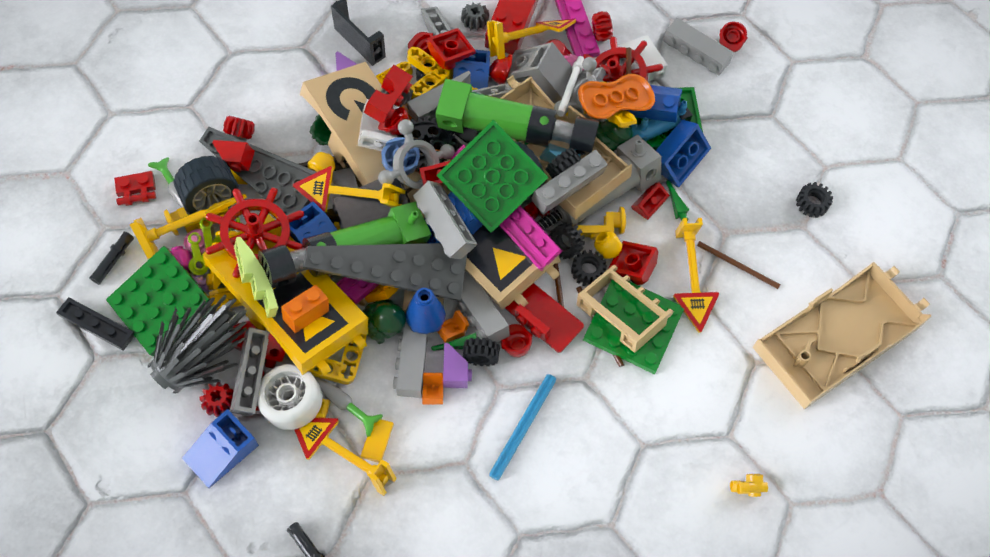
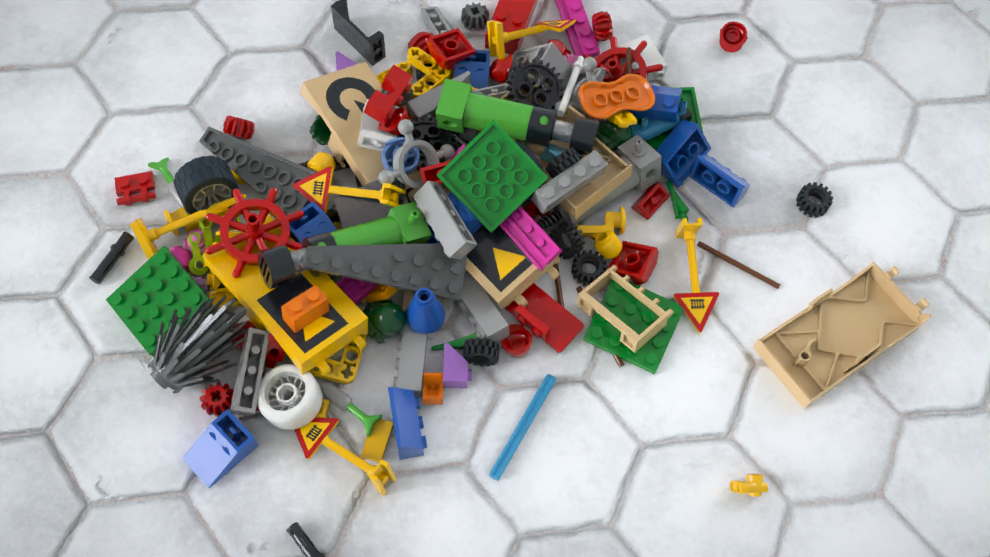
black plate [56,297,134,351] -> none
red slope [213,140,255,172] -> none
yellowish green slope [234,237,278,318] -> none
orange bracket [437,310,469,343] -> none
light grey brick [663,18,734,75] -> none
none -> blue slope [388,387,427,460]
none -> black gear [505,58,565,110]
none -> blue slope [689,154,751,208]

